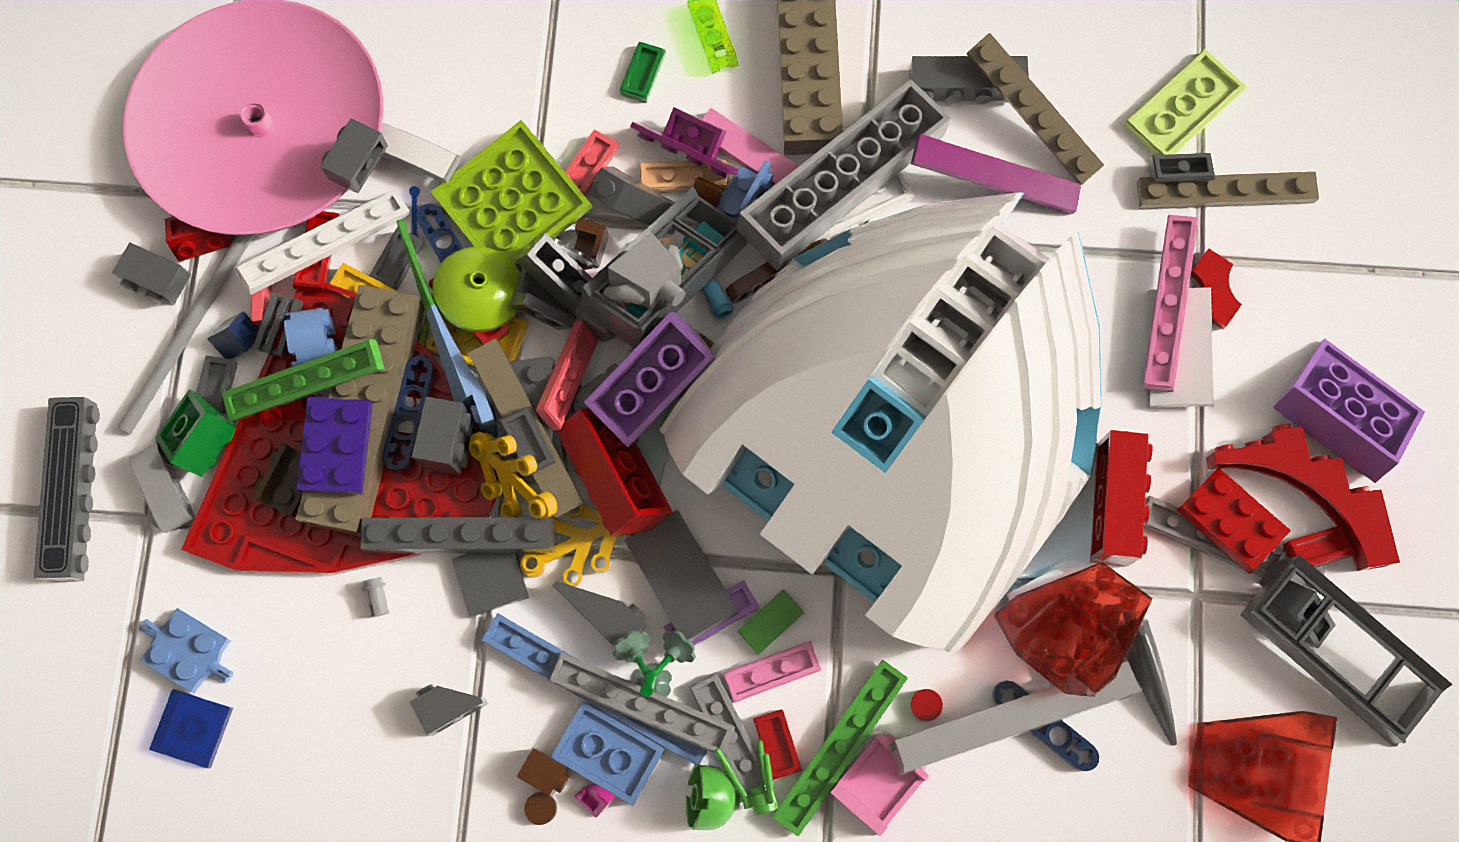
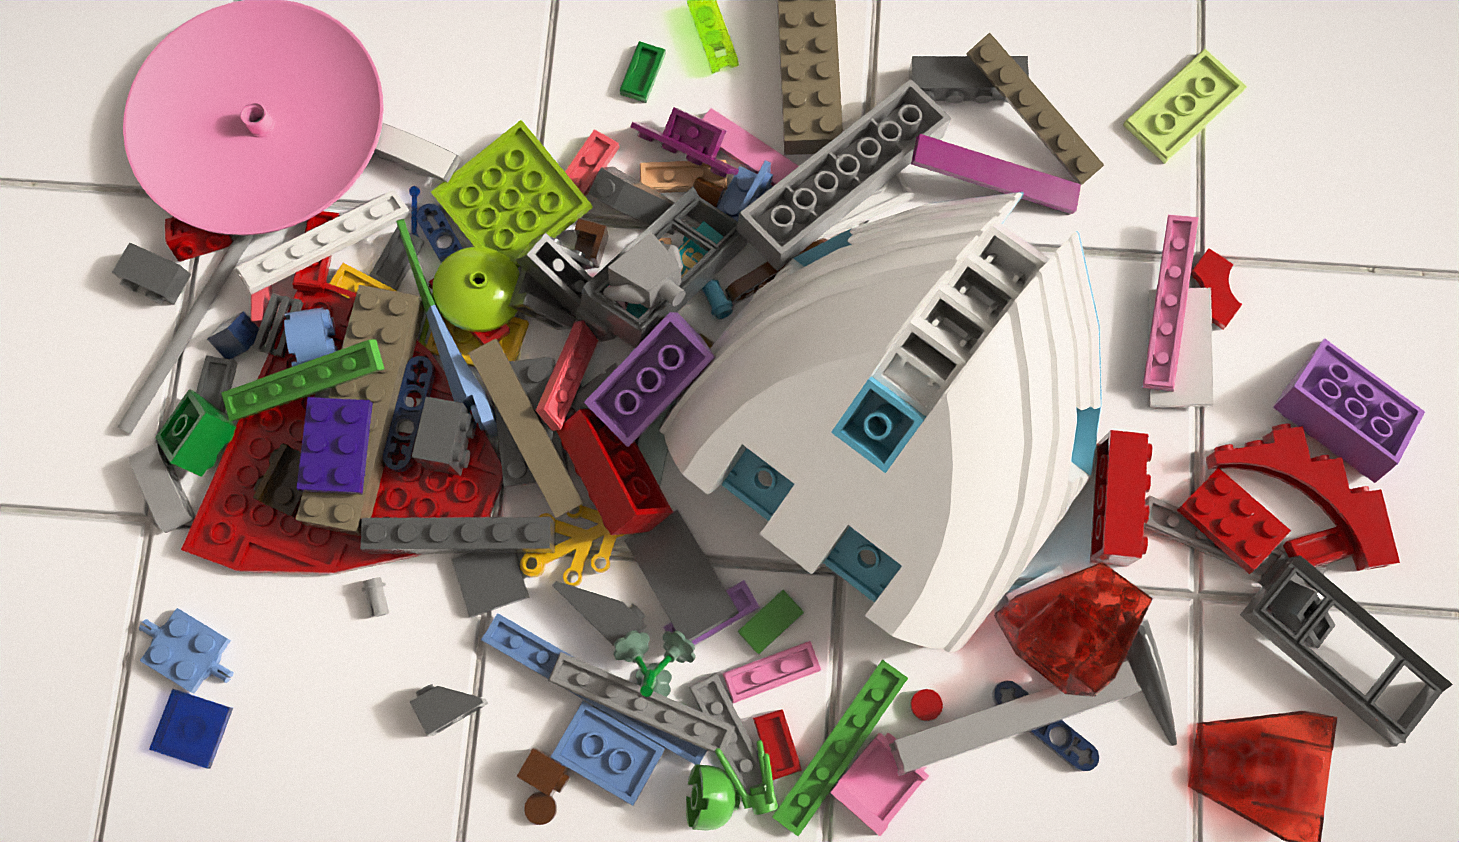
dark grey brick [34,397,100,582] -> none
dark grey brick [320,118,388,193] -> none
yellow plant [469,432,558,519] -> none
dark grey tile [499,406,556,477] -> none
dark pink tile [574,785,615,818] -> none
dark tan plate [1137,171,1319,209] -> none
dark grey slope [1148,153,1215,183] -> none

